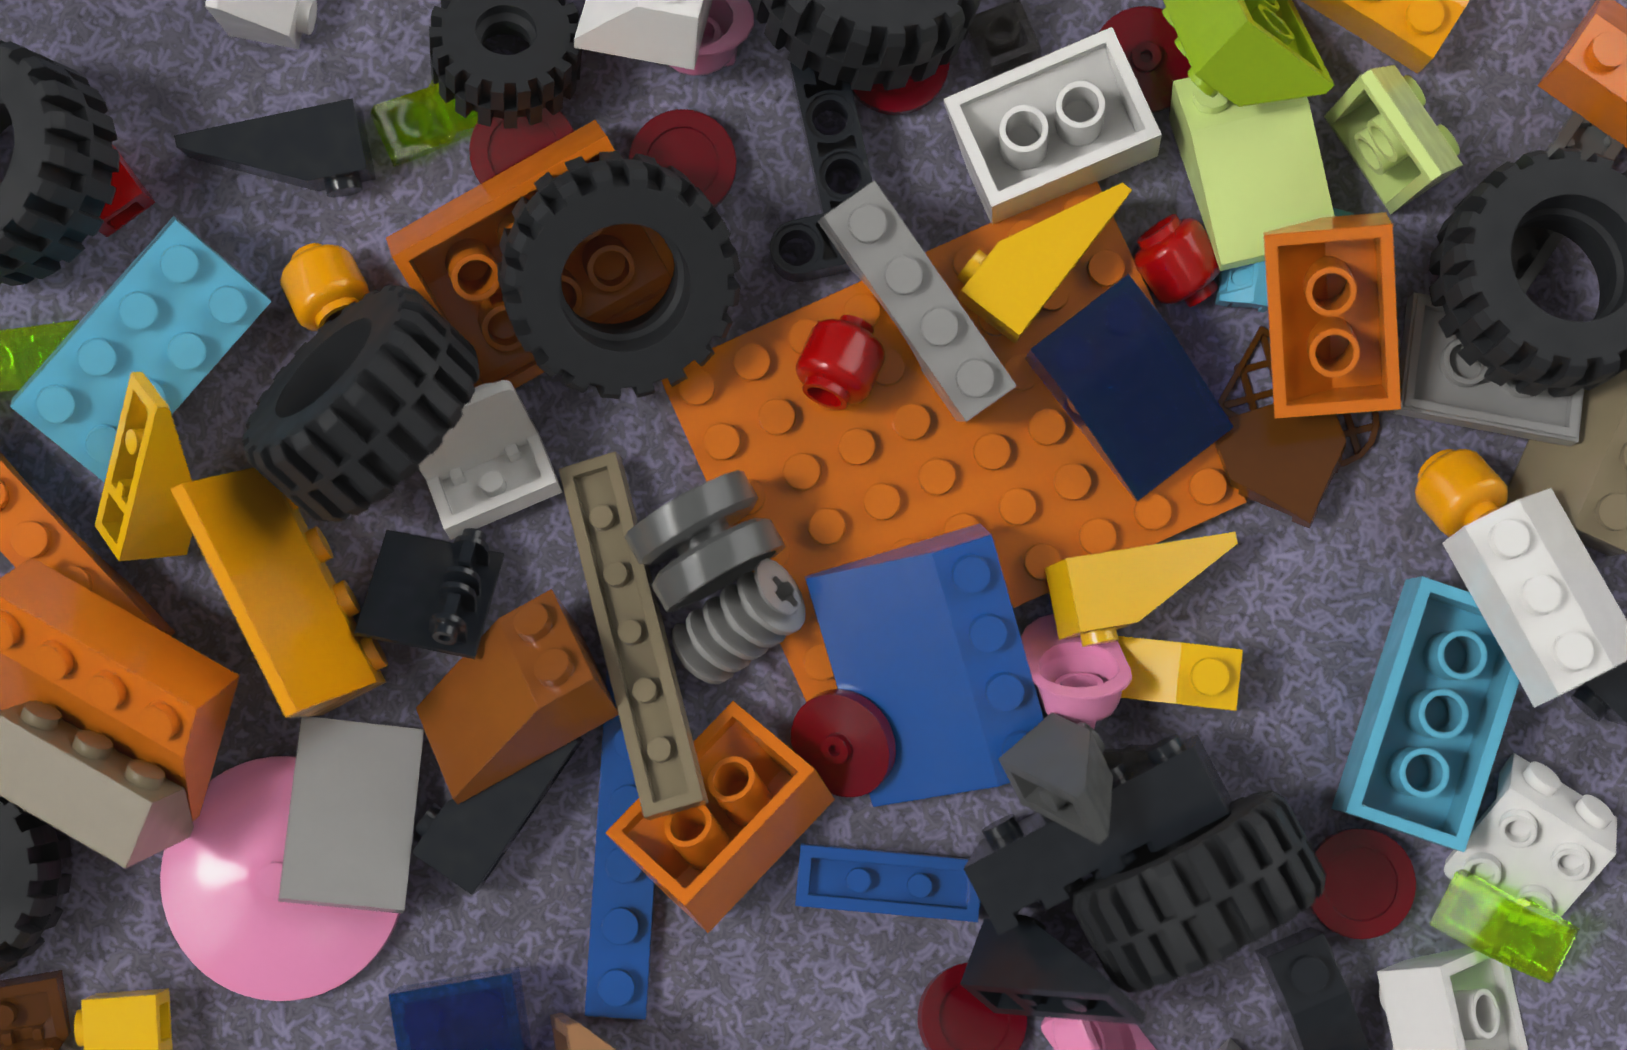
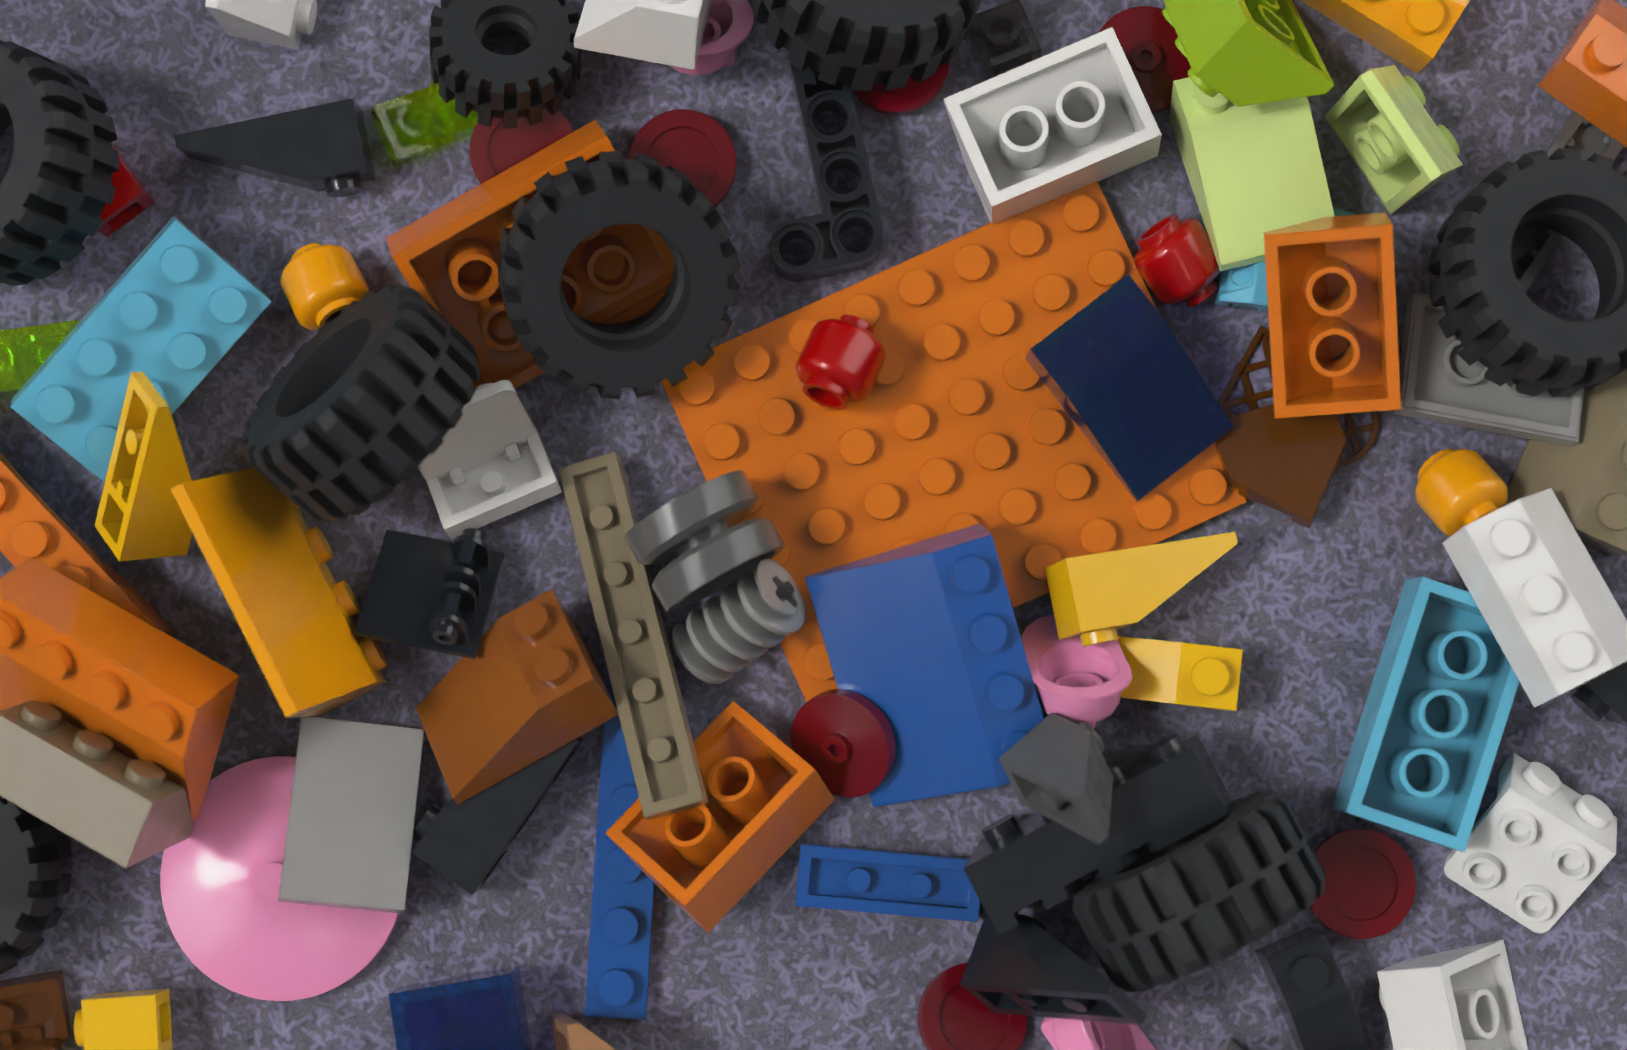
light grey arch [818,180,1017,422] -> none
yellow slope [957,182,1132,343] -> none
clear neon green slope [1429,868,1580,983] -> none

